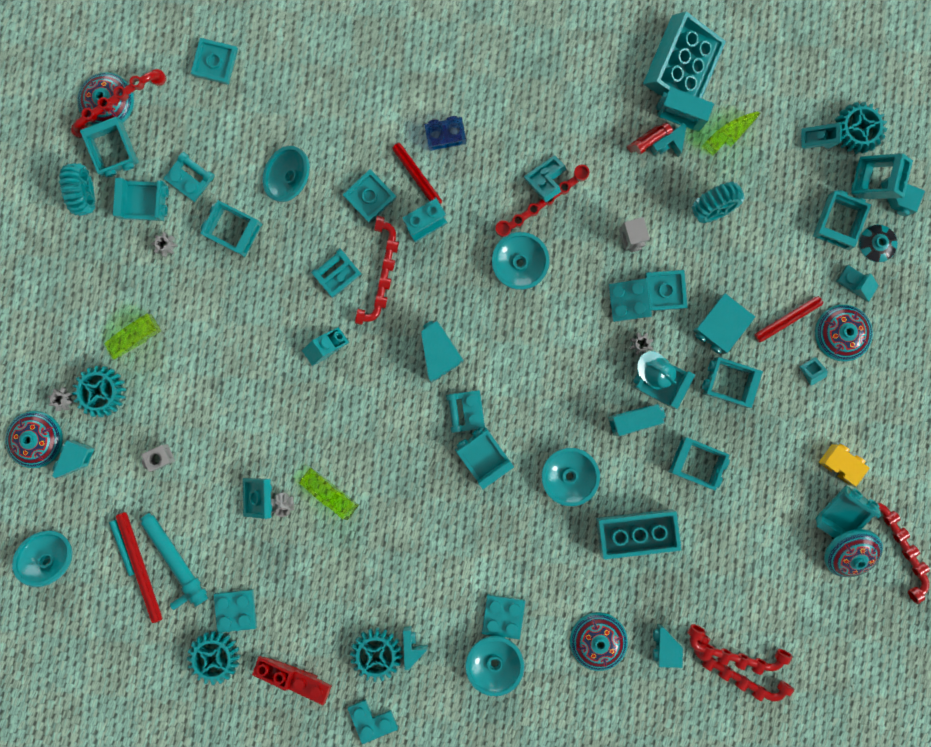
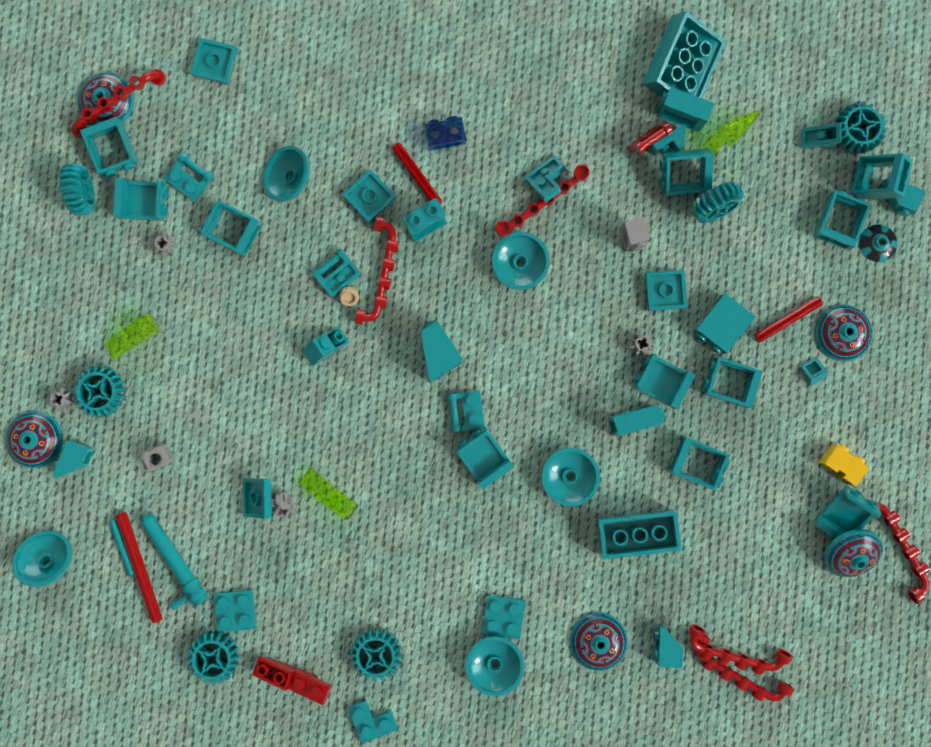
teal slope [403,626,428,670] -> none
teal plate [609,278,652,322] -> none
teal piece [637,351,677,390] -> none
teal slope [836,265,879,302] -> none
none -> tan tile [339,287,359,306]
none -> teal window [659,148,713,196]

